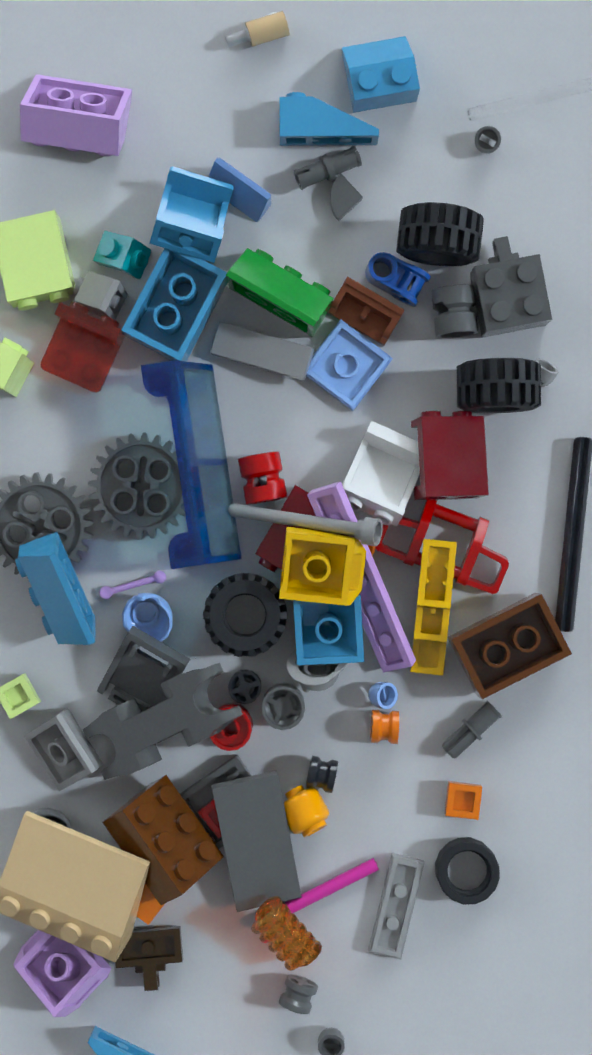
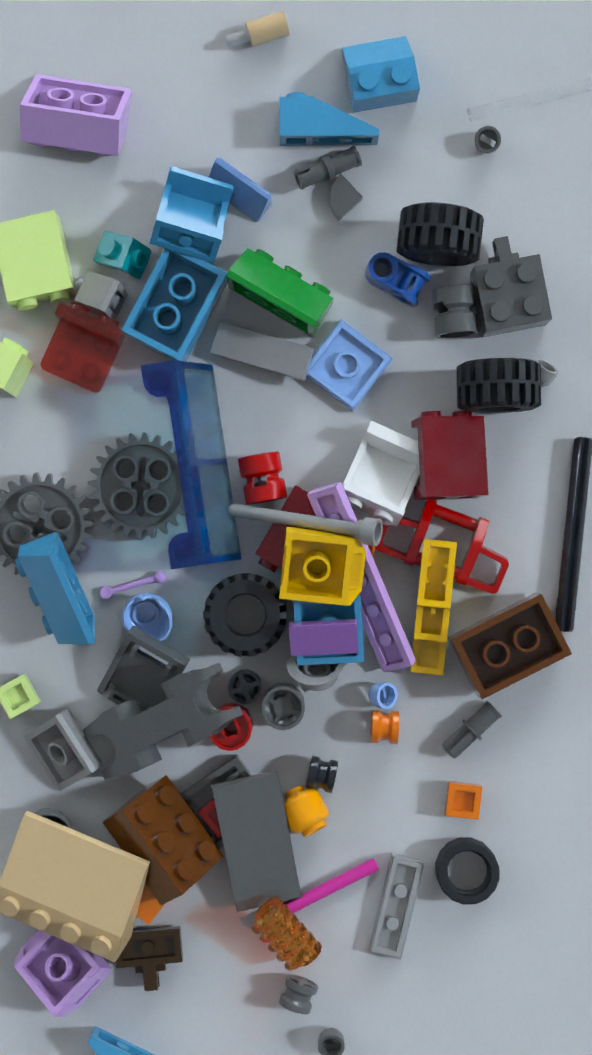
copper hinge [328,276,405,346] -> none
none -> medium lavender slope [288,619,359,656]

